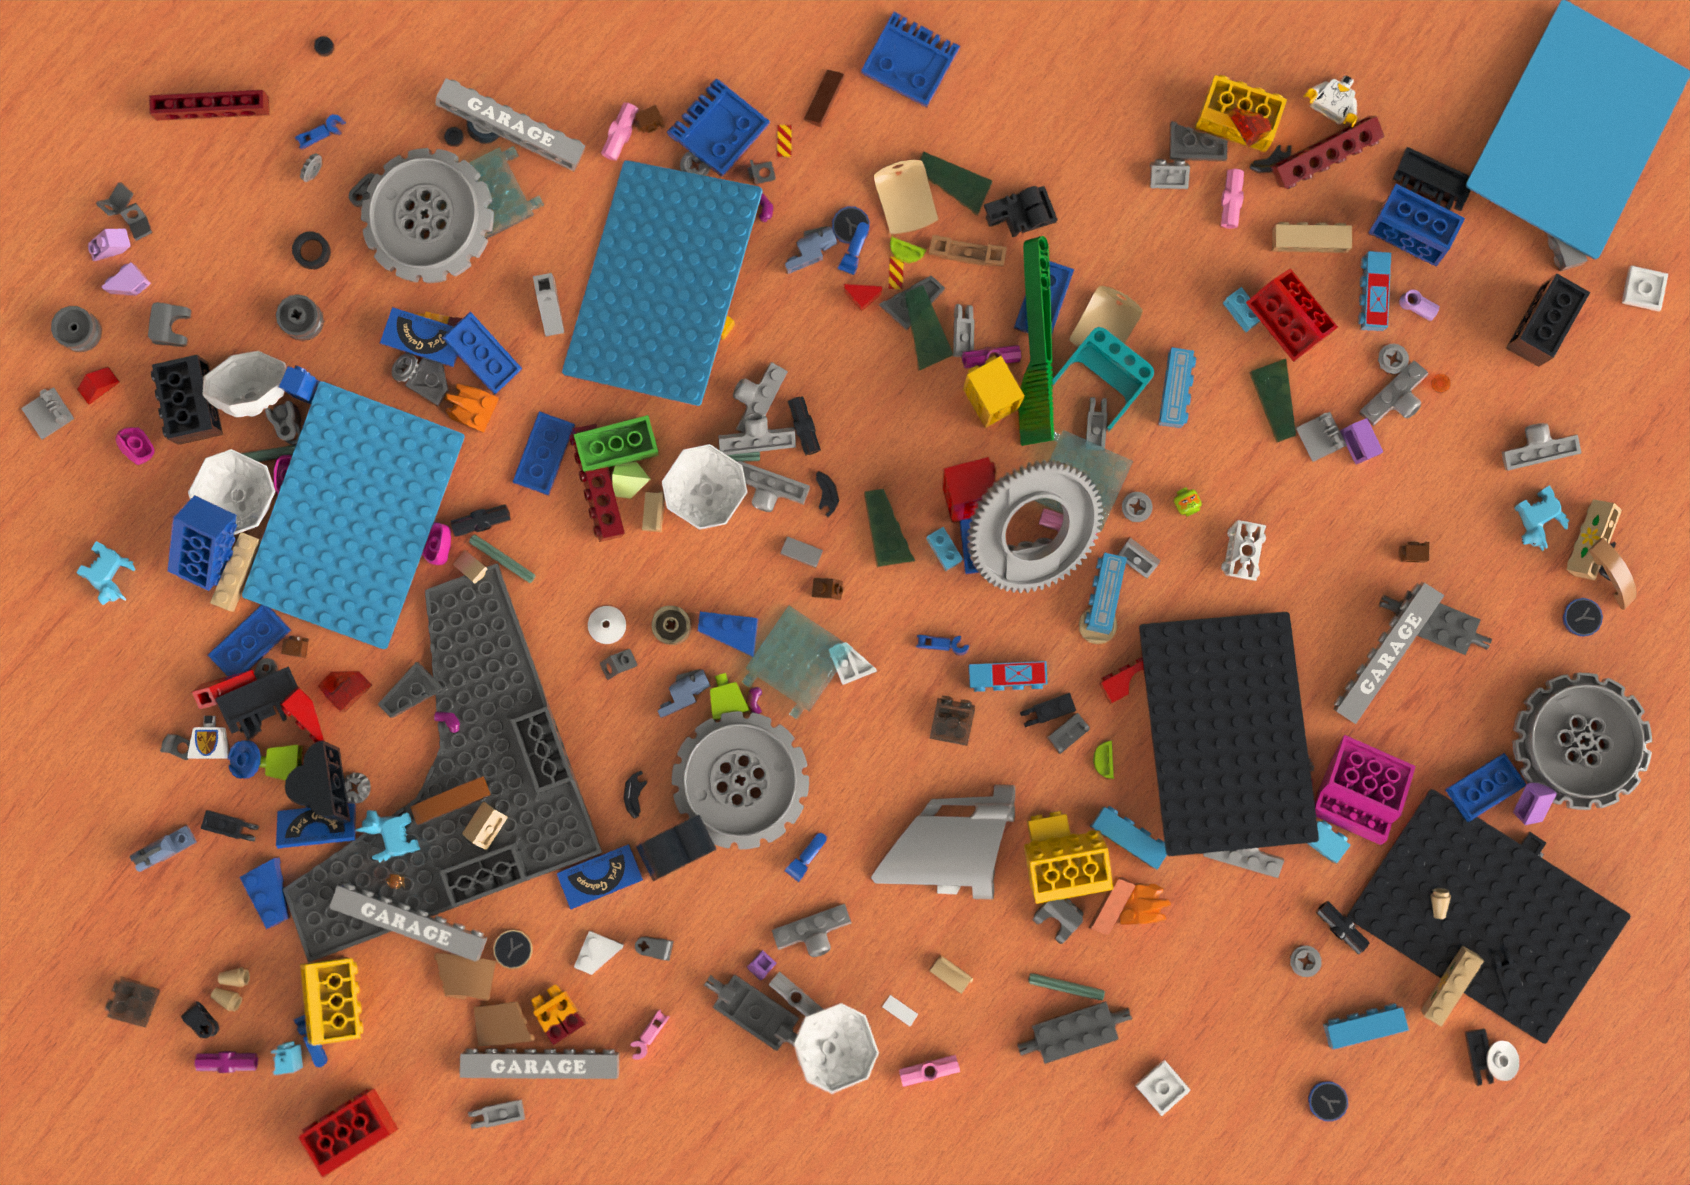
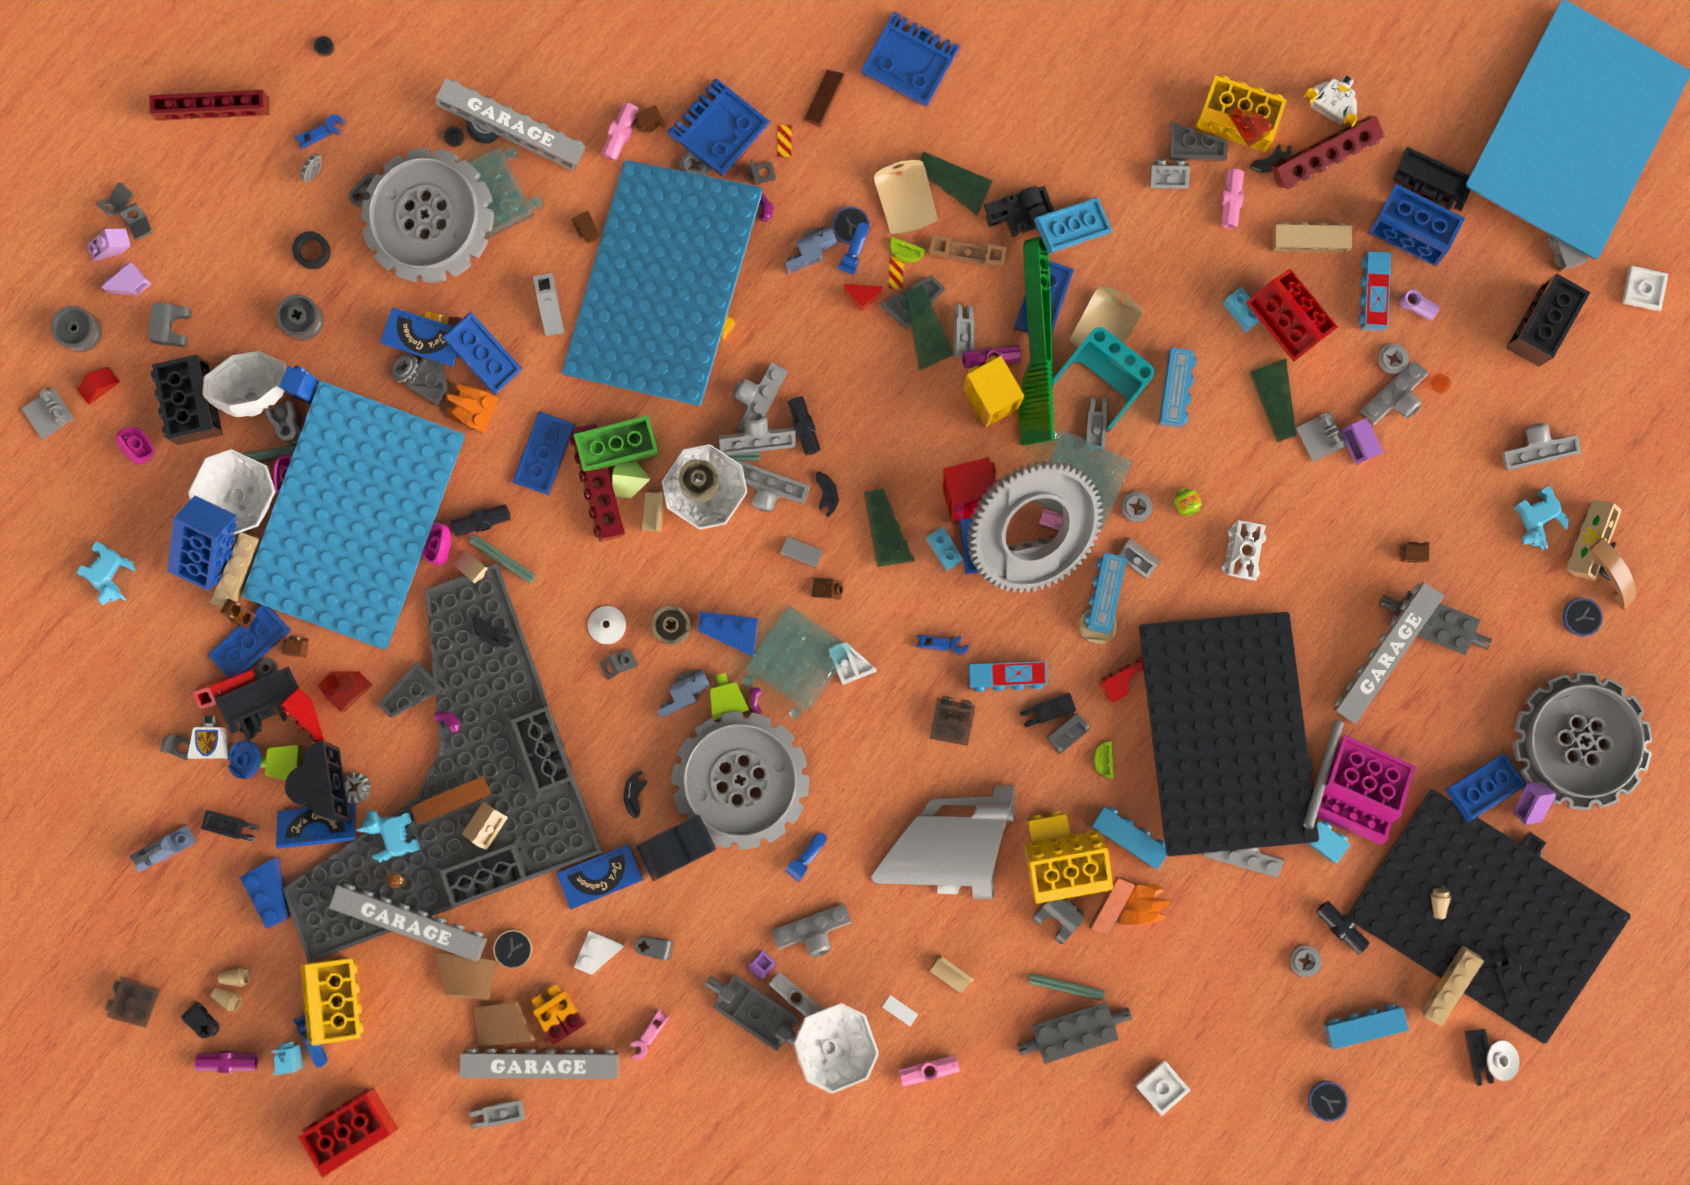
none -> reddish brown leg [220,598,256,629]
none -> black piece [472,616,515,647]
none -> reddish brown brick [571,211,600,243]
none -> dark tan brick [679,459,719,503]
none -> dark azure tile [1034,197,1113,254]
none -> light grey piece [1303,720,1344,829]

